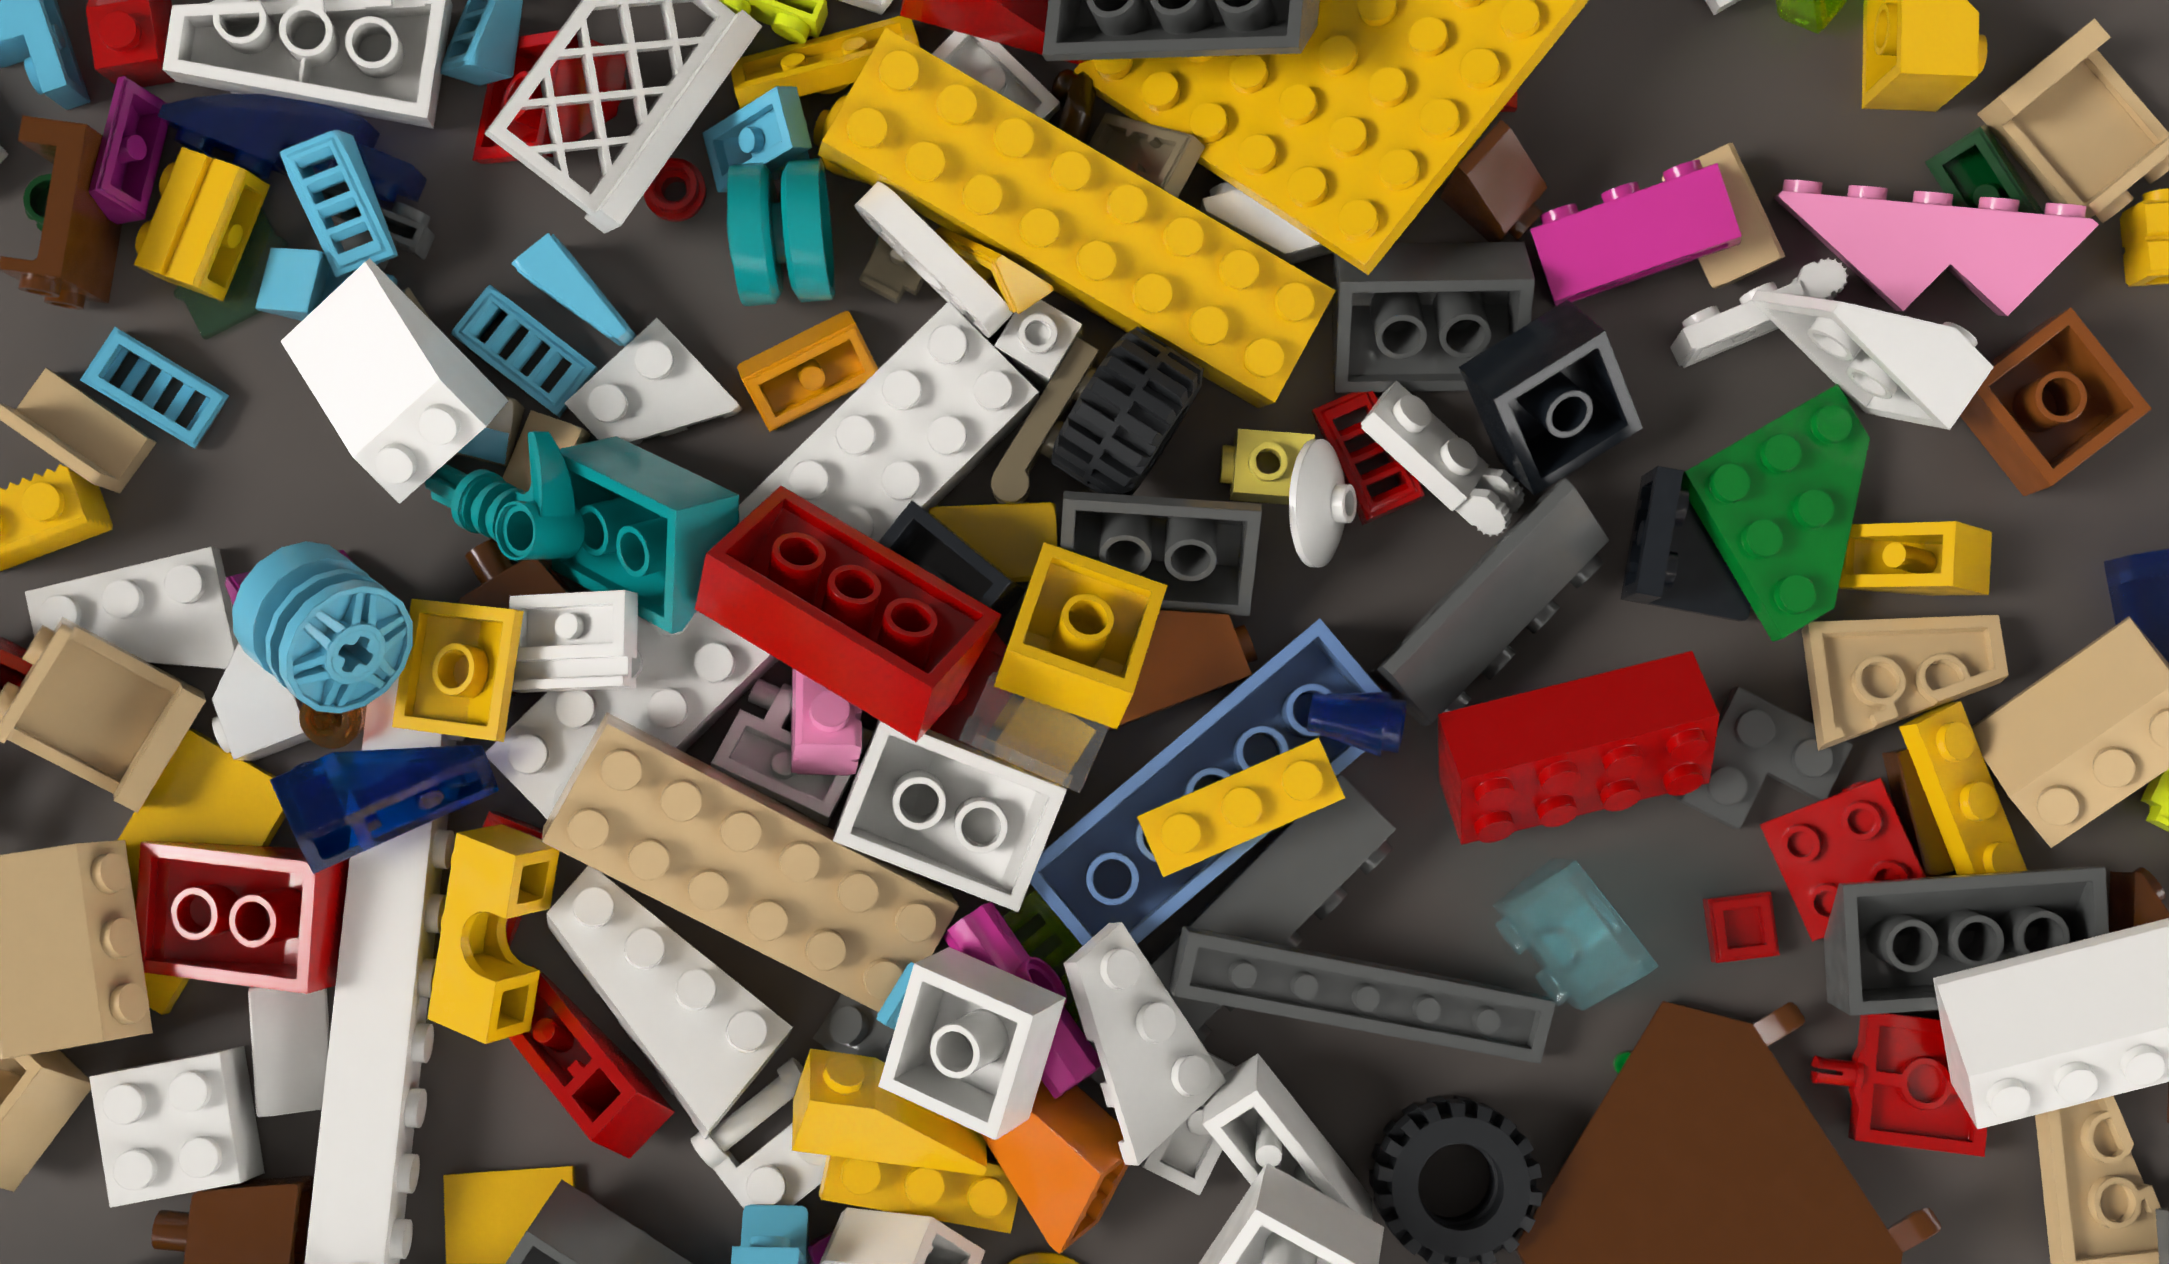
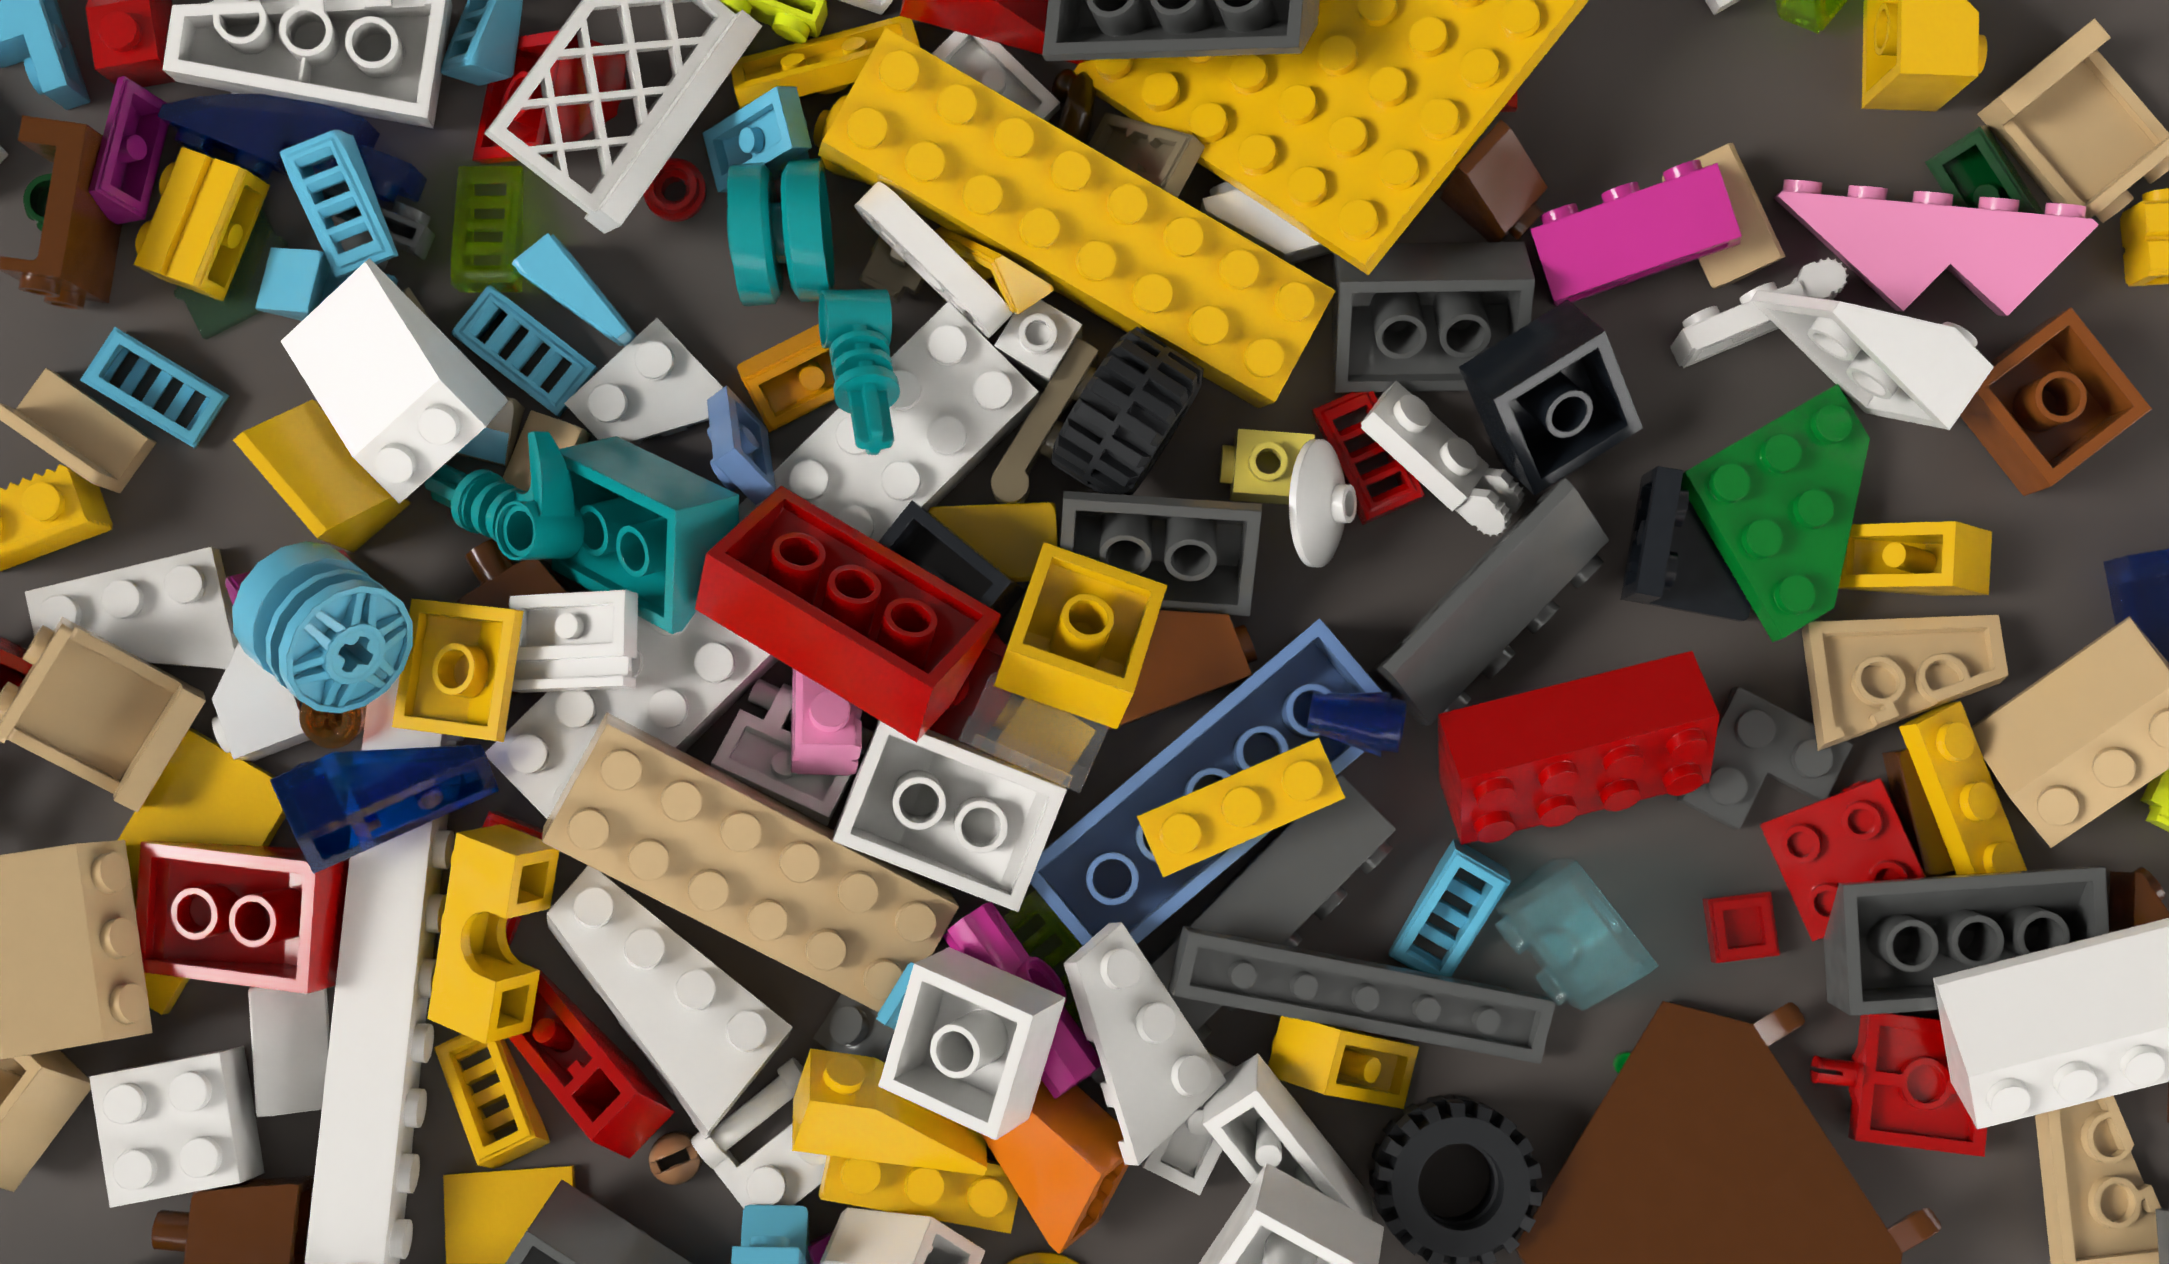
none -> yellow slope [233,399,411,553]
none -> yellow slope [434,1034,550,1169]
none -> clear neon green slope [451,166,524,292]
none -> medium nougat hinge [649,1131,703,1185]
none -> medium blue plate [707,385,776,505]
none -> teal piece [818,289,900,455]
none -> yellow slope [1268,1016,1419,1109]
none -> medium azure slope [1389,839,1511,977]

